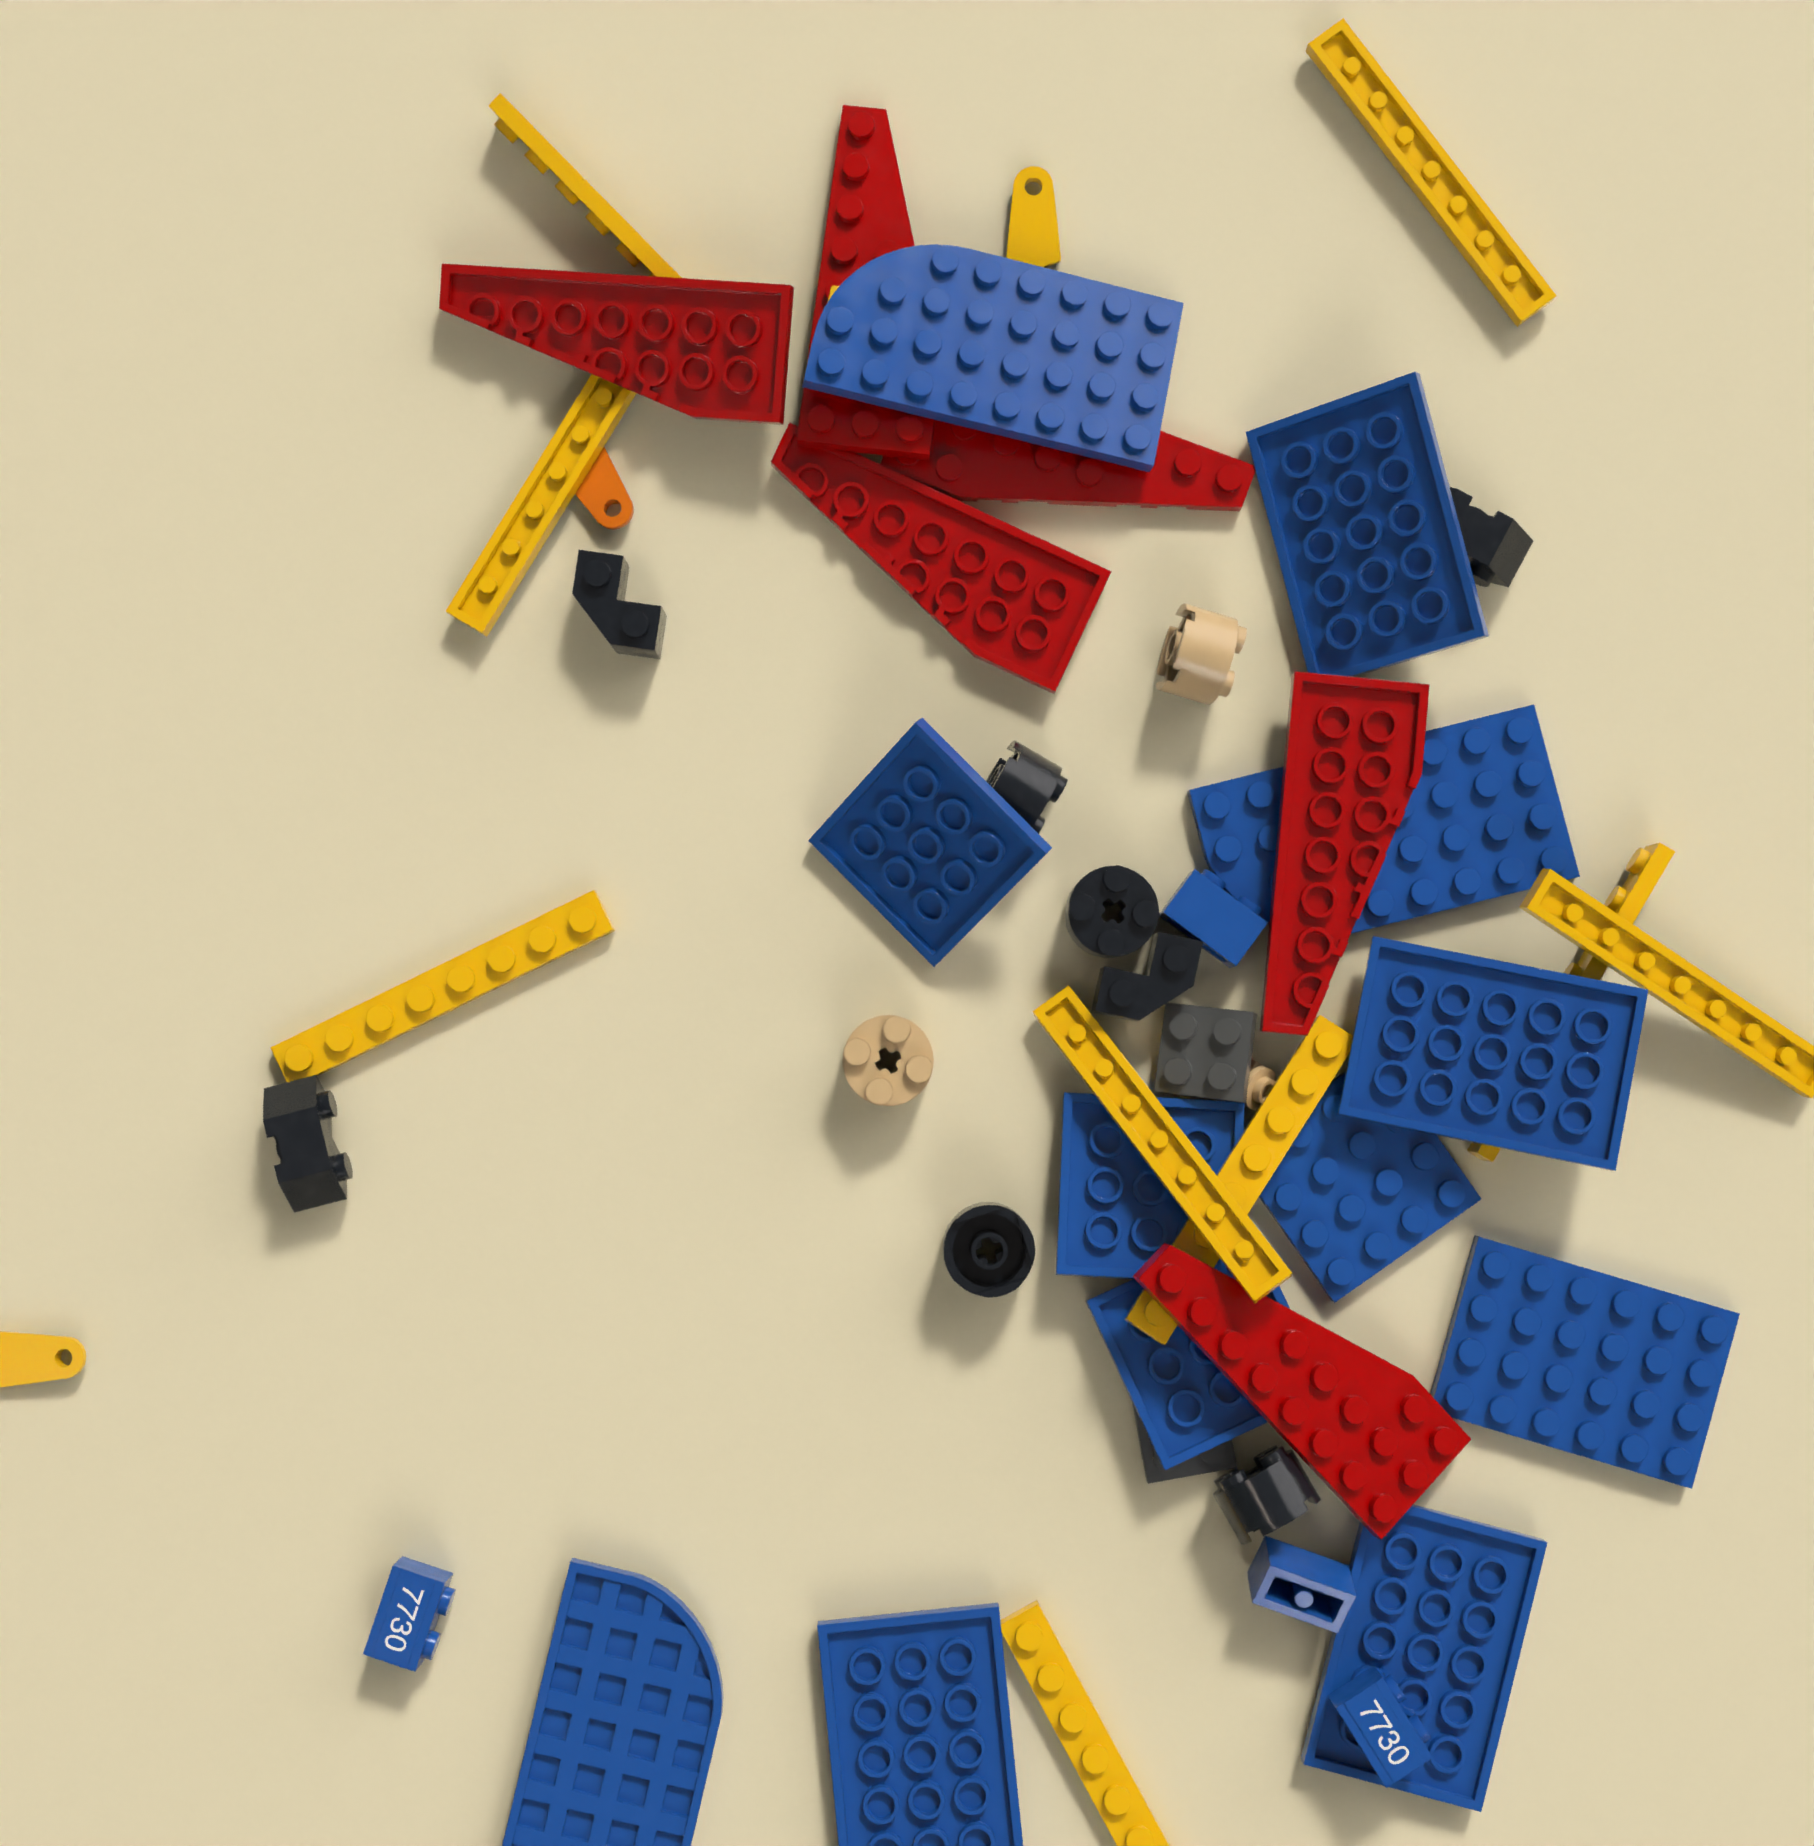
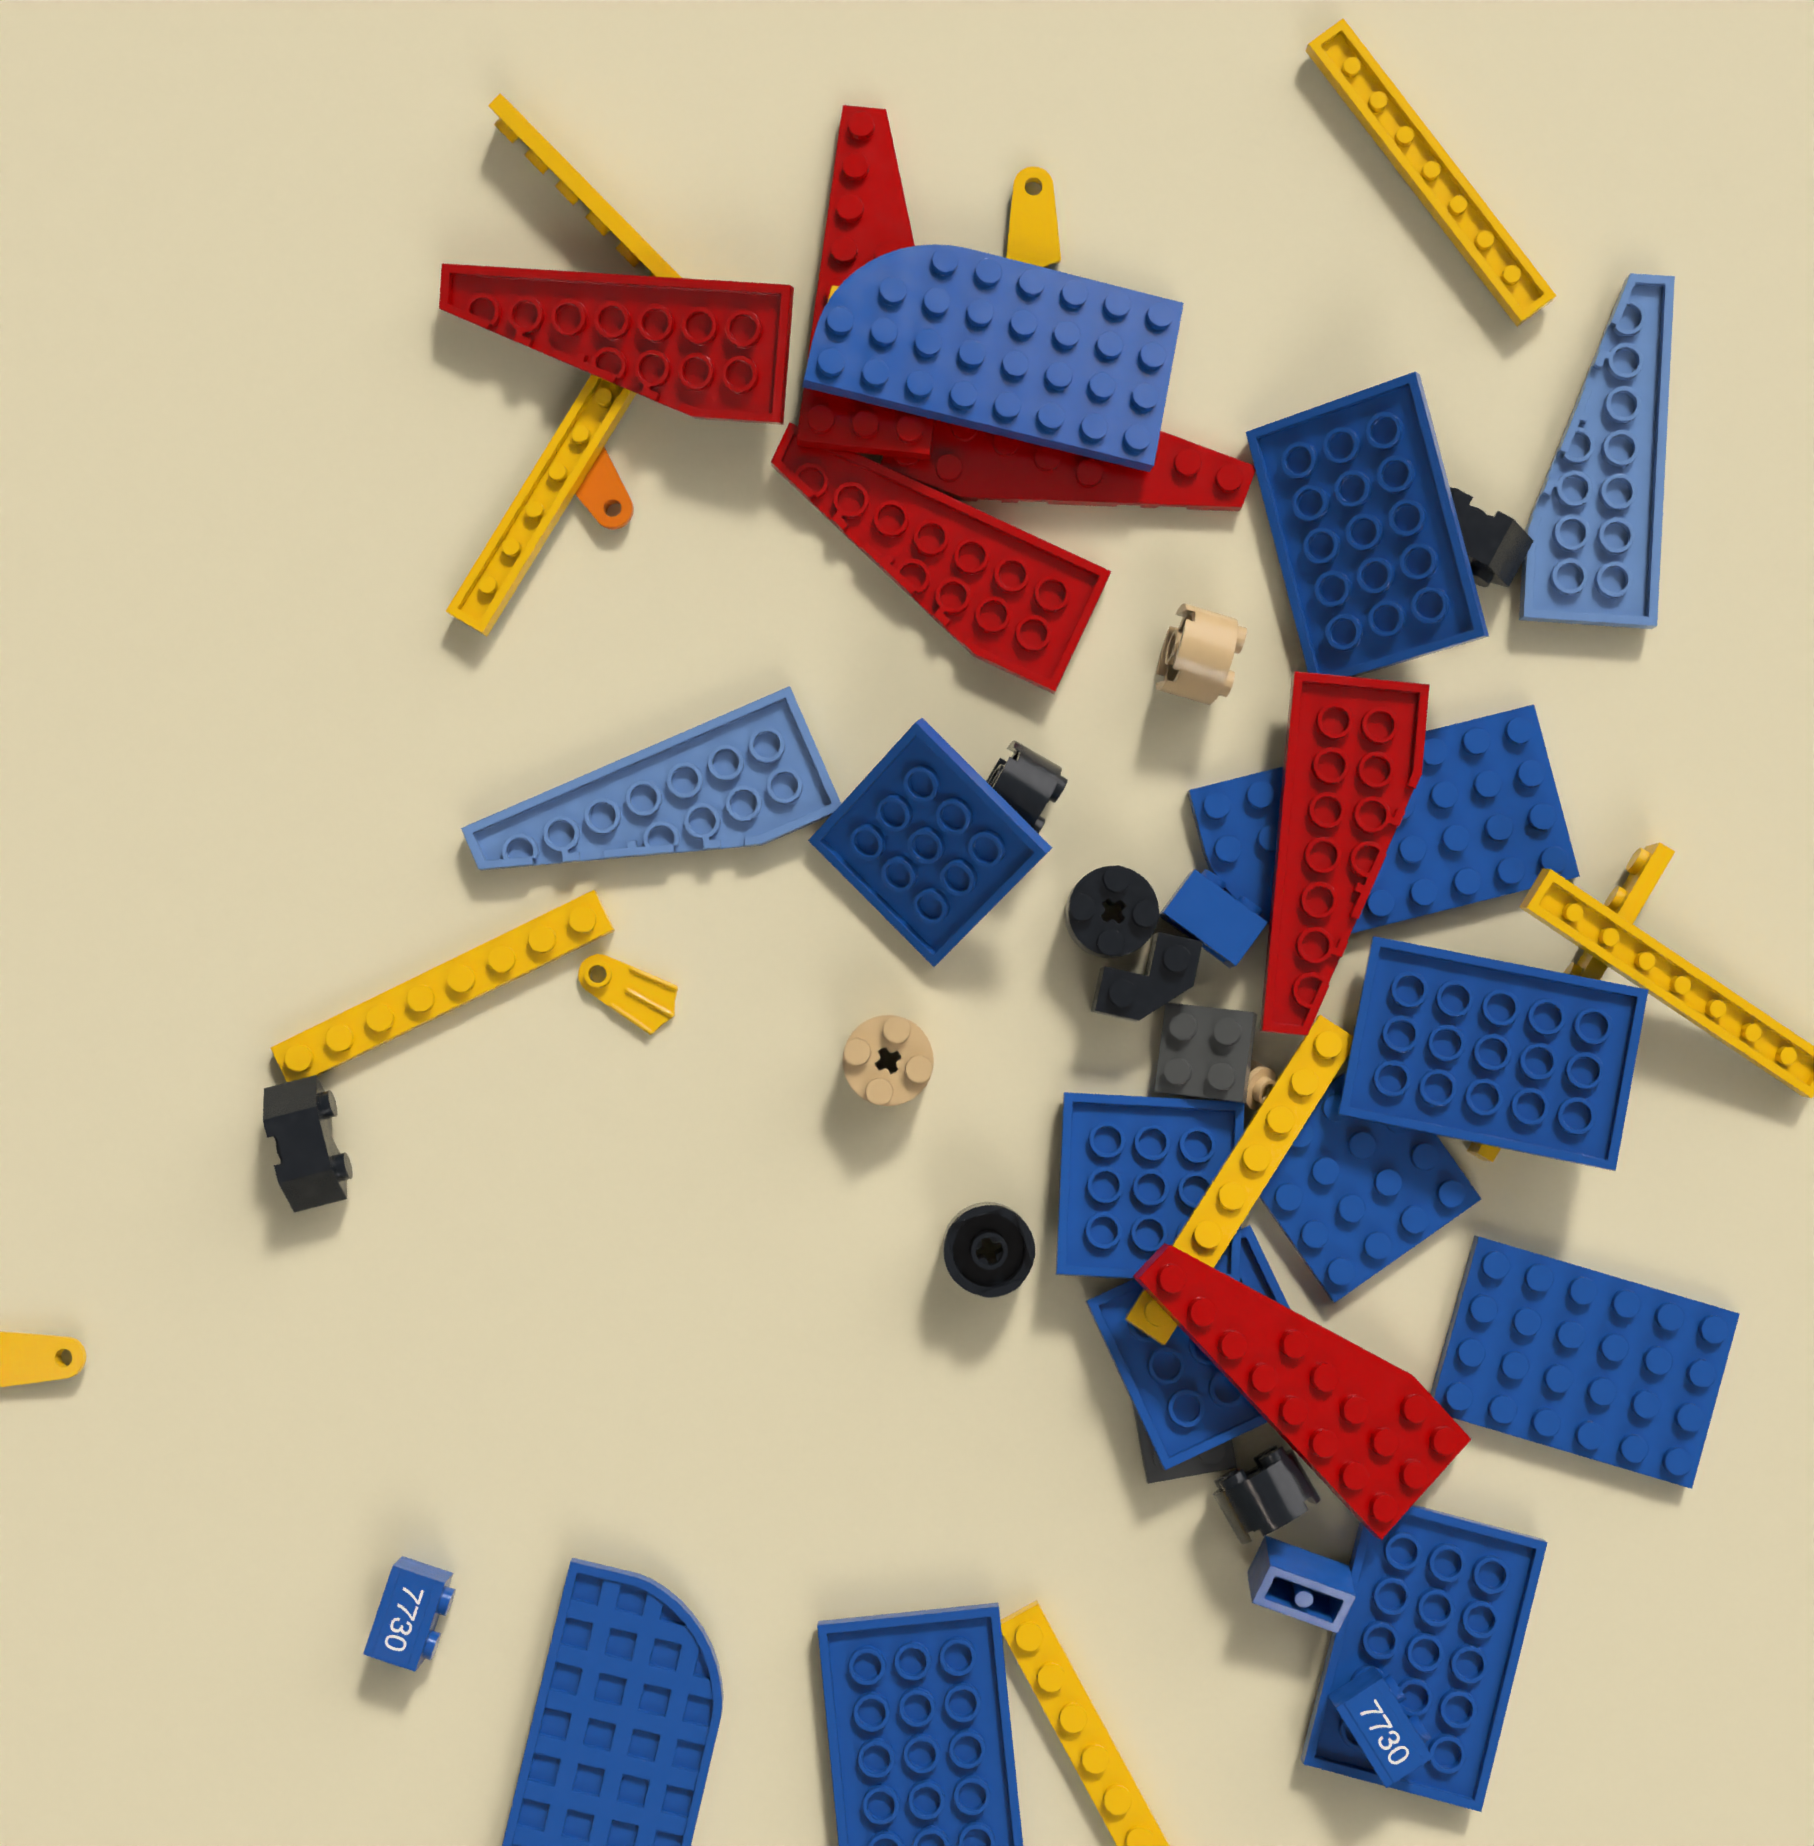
black brick [572,550,667,659] -> none
yellow plate [1033,985,1292,1304] -> none
none -> medium blue wing [461,686,841,870]
none -> yellow piece [578,954,678,1035]
none -> medium blue wing [1519,273,1675,629]

